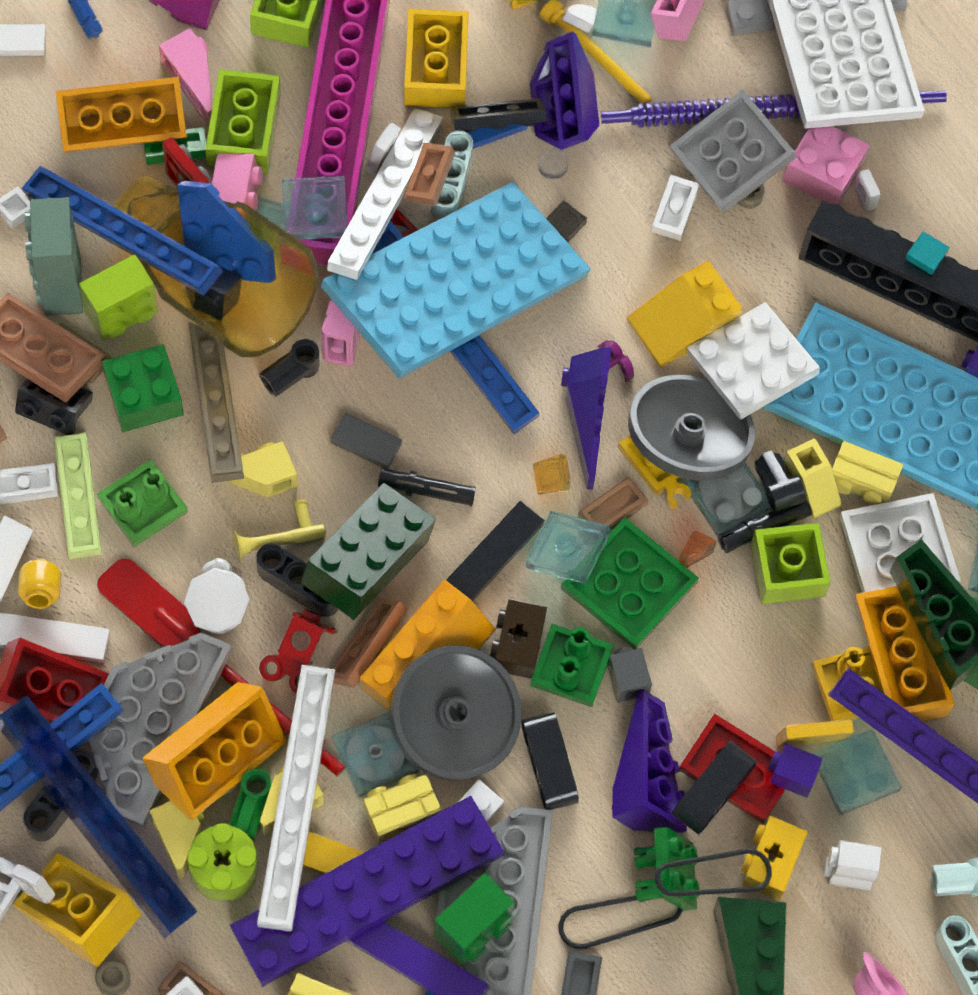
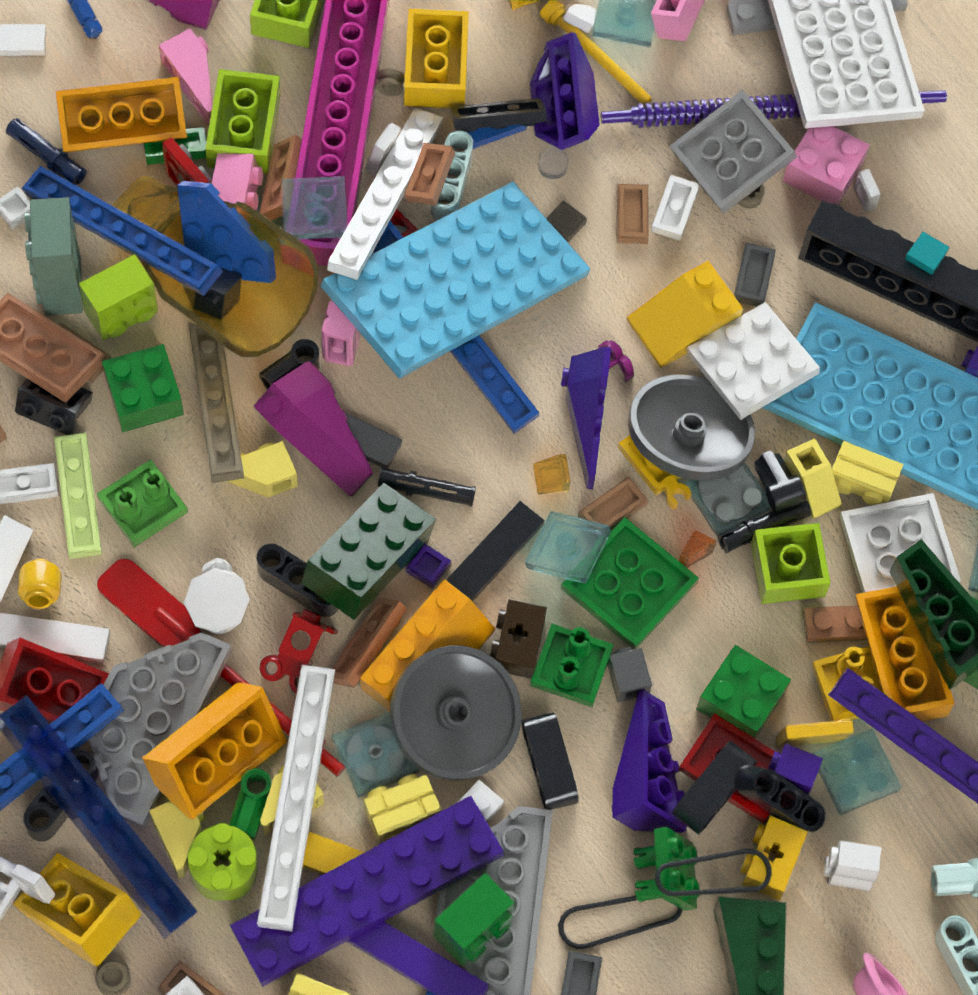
light yellow piece [233,499,326,564] -> none
none -> dark blue pin [5,118,87,185]
none -> magenta wedge [254,361,373,496]
none -> nougat plate [259,134,302,223]
none -> dark tan bush [376,69,405,96]
none -> dark purple tile [406,543,451,589]
none -> medium nougat tile [617,184,649,244]
none -> green brick [696,644,791,739]
none -> dark grey tile [734,243,776,307]
none -> black beam [735,765,825,832]
none -> nougat plate [803,605,867,643]

